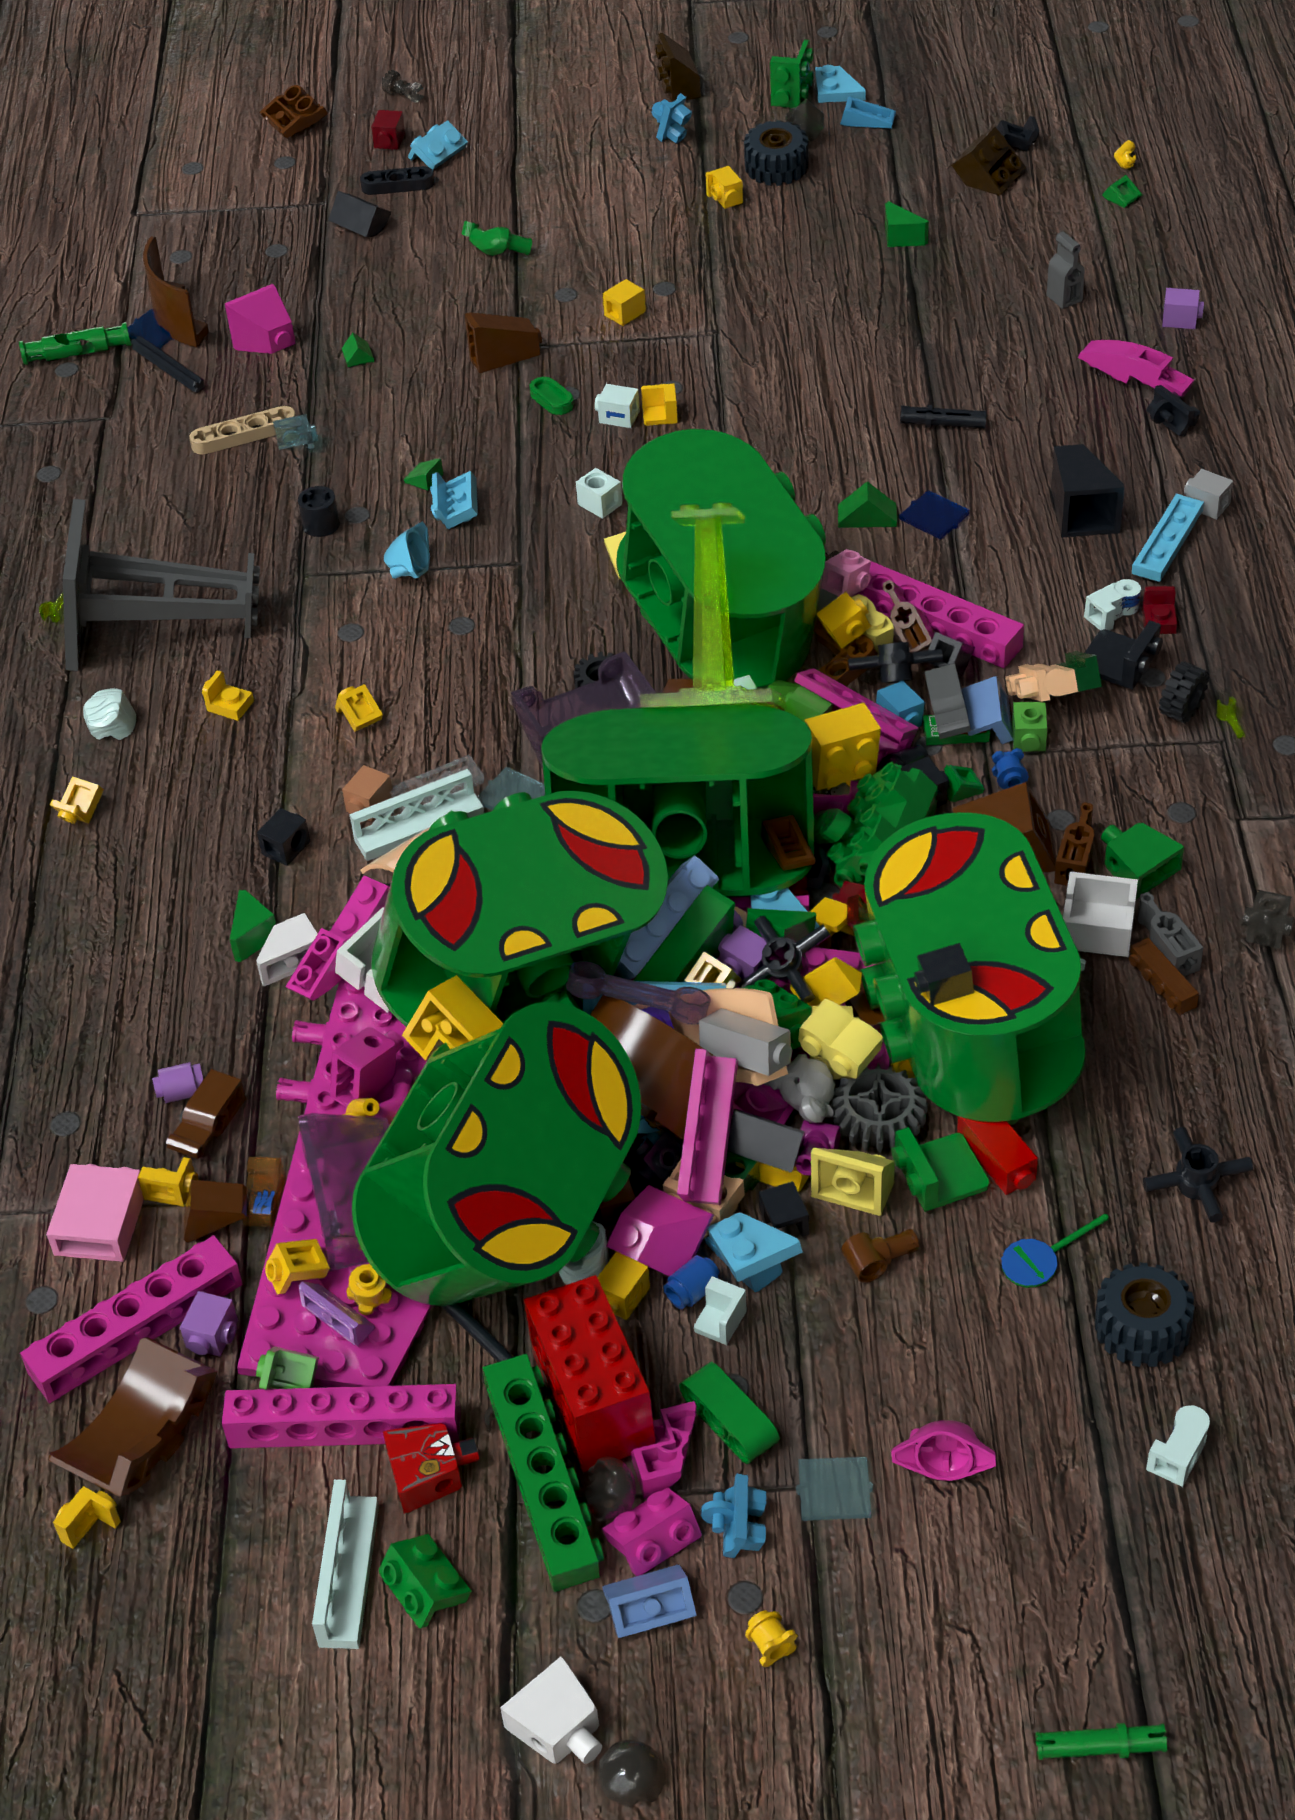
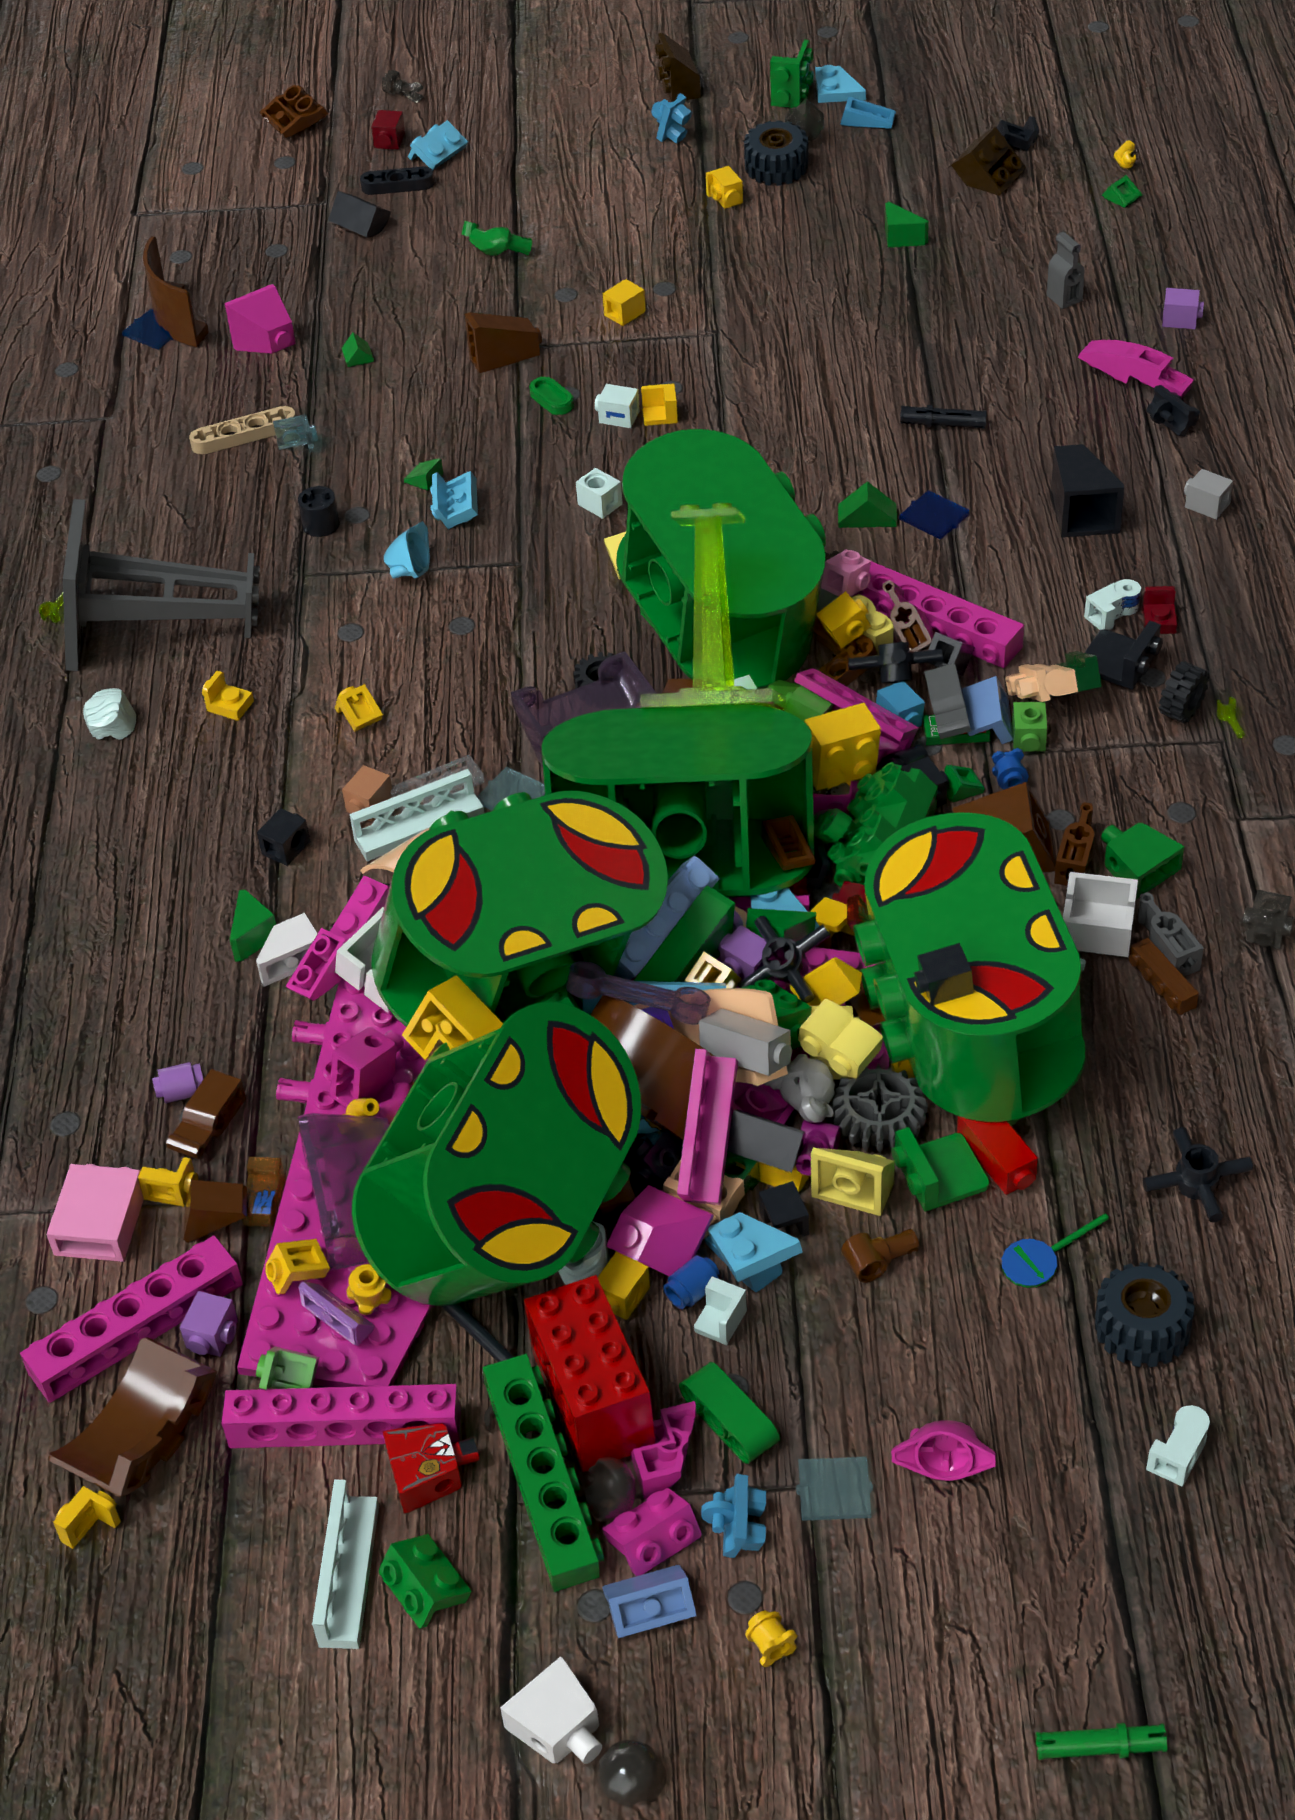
green piece [19,322,131,365] -> none
yellow bracket [50,776,104,824] -> none
black axle [131,336,205,393] -> none
medium azure plate [1132,494,1204,582] -> none

